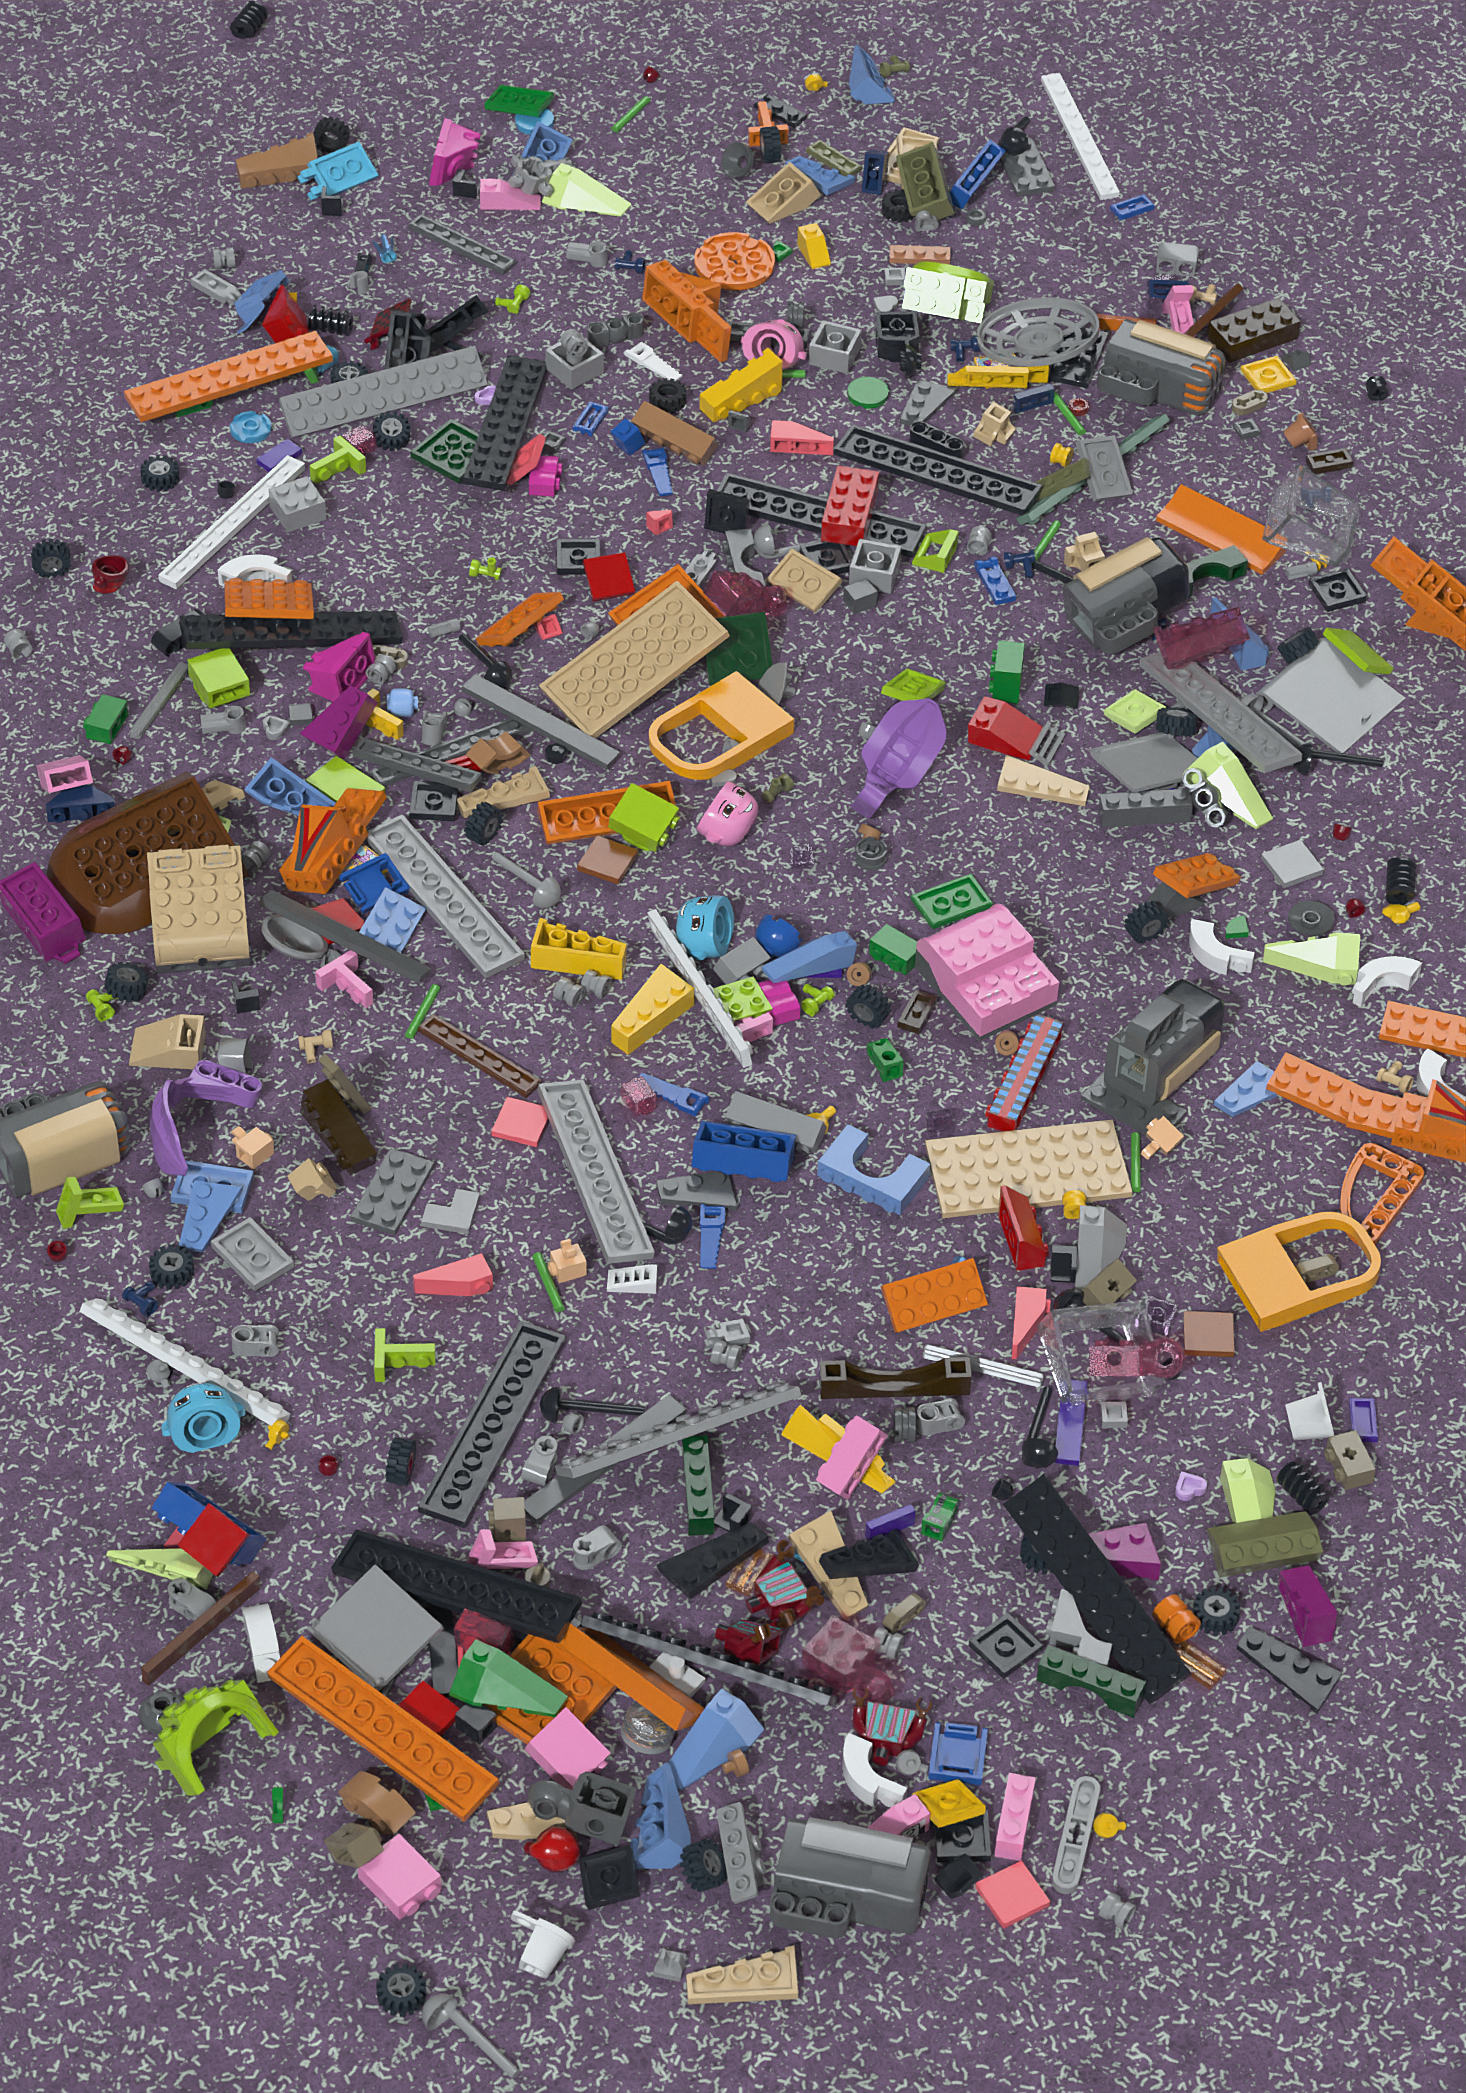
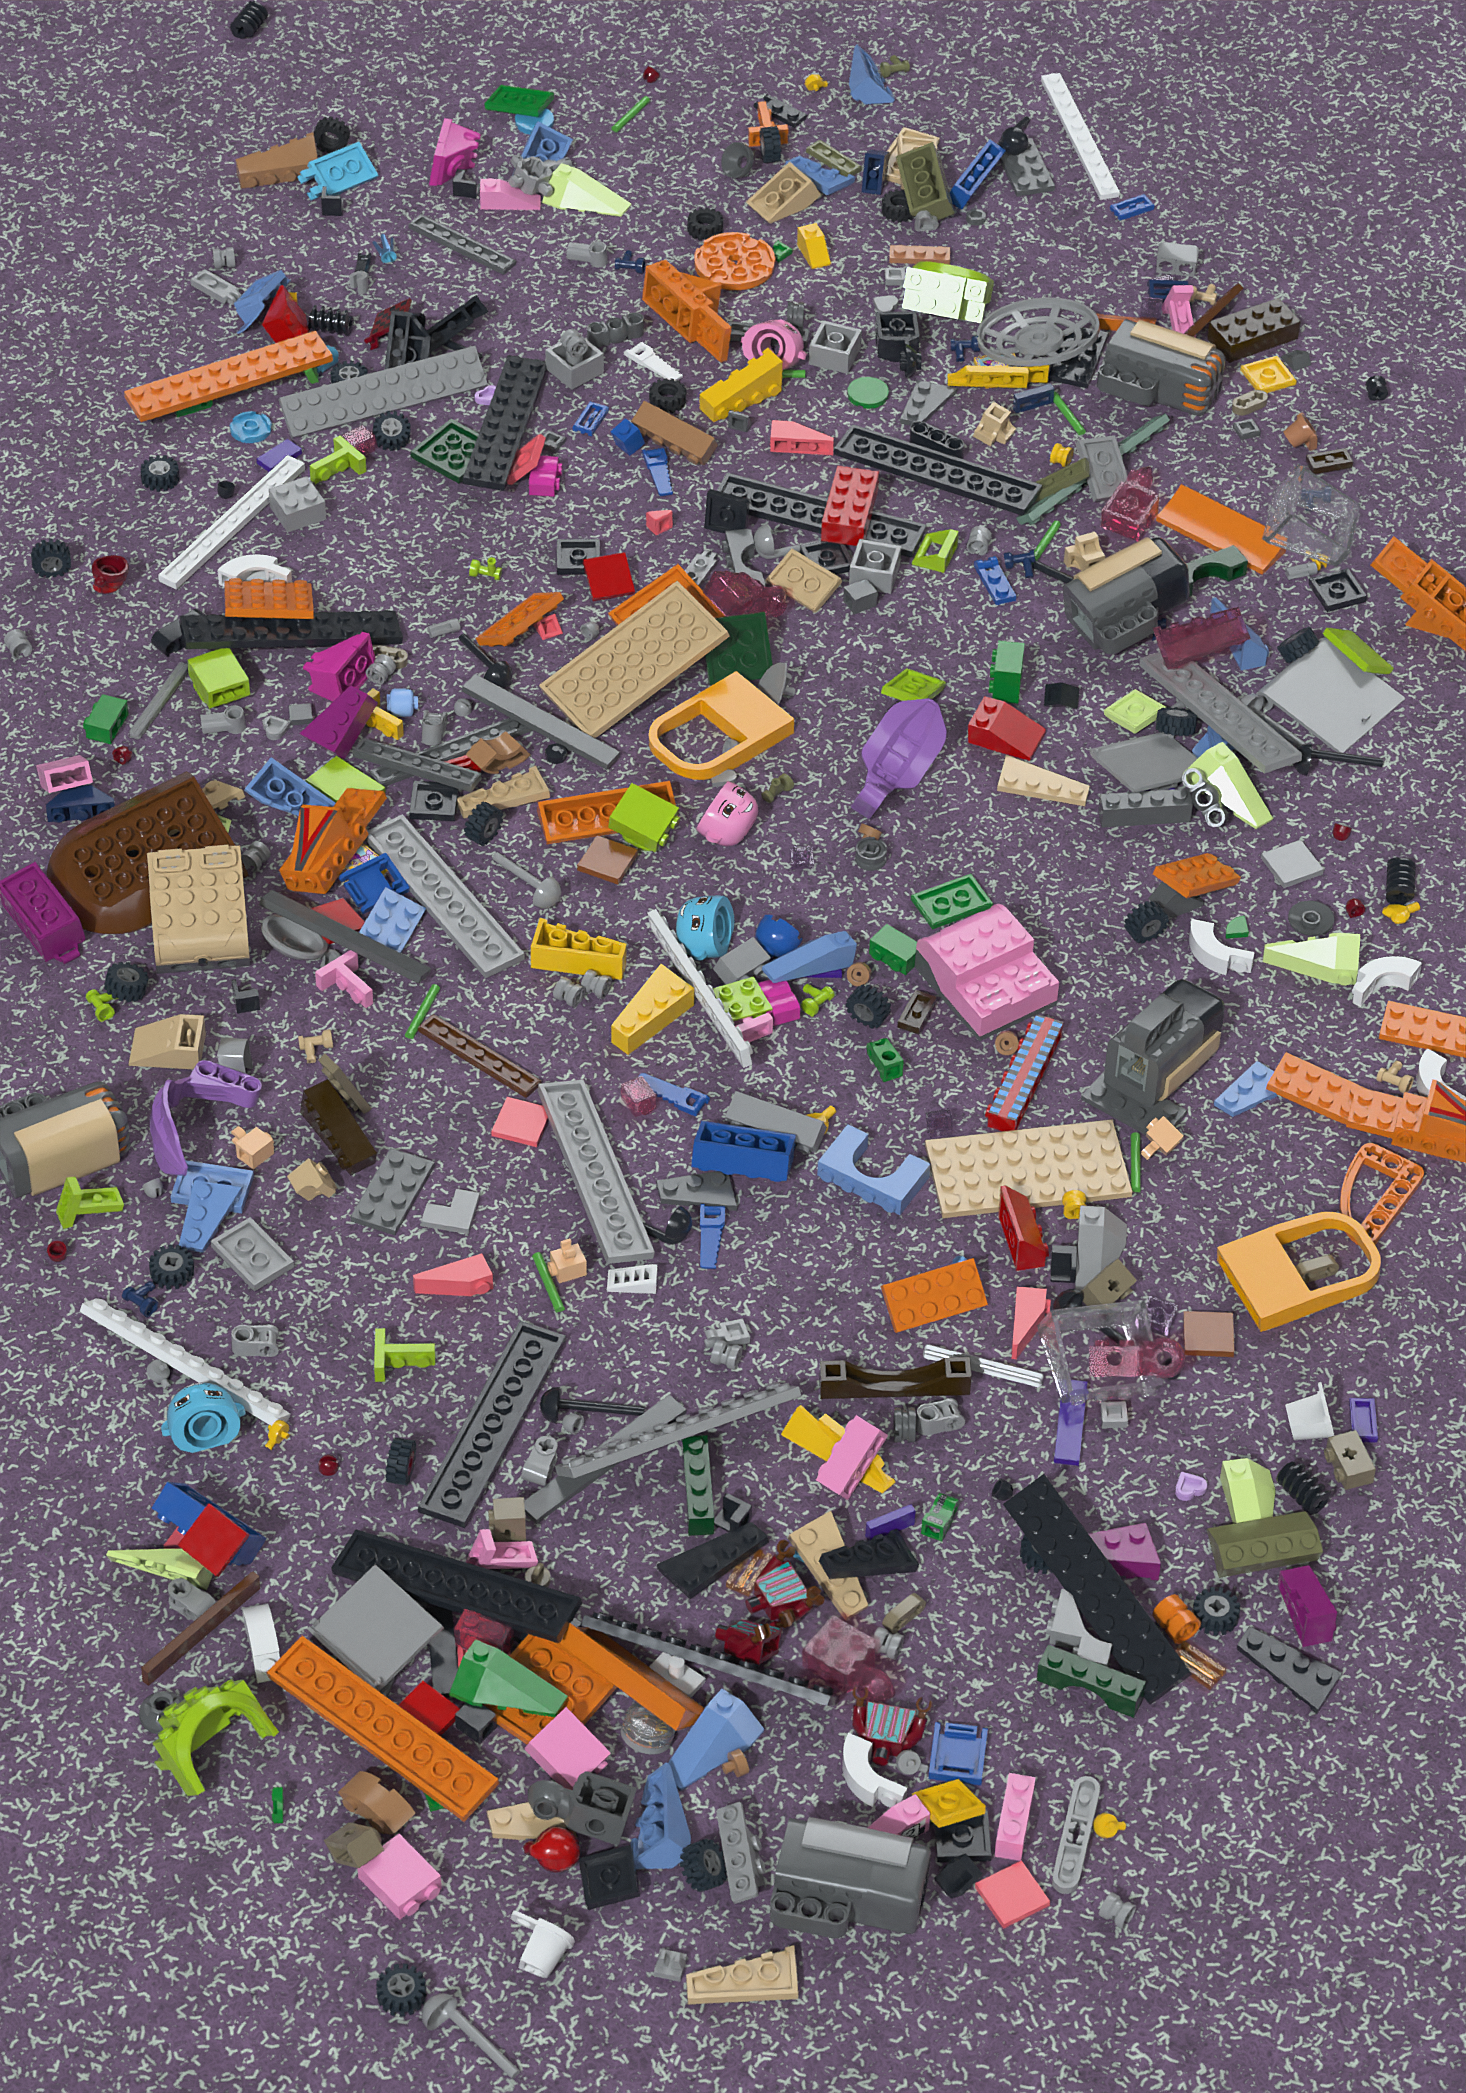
lime piece [495,285,531,314] -> none
light grey piece [573,1525,622,1570] -> none
light grey hinge [859,721,876,739] -> none
plate [969,1612,1043,1679] -> none
black piece [1021,1387,1058,1469] -> none
light grey tile [1028,721,1065,765] -> none
clear red tile [1068,398,1089,416] -> none
none -> black tyre [687,207,723,241]
none -> clear pink brick [1101,466,1159,542]

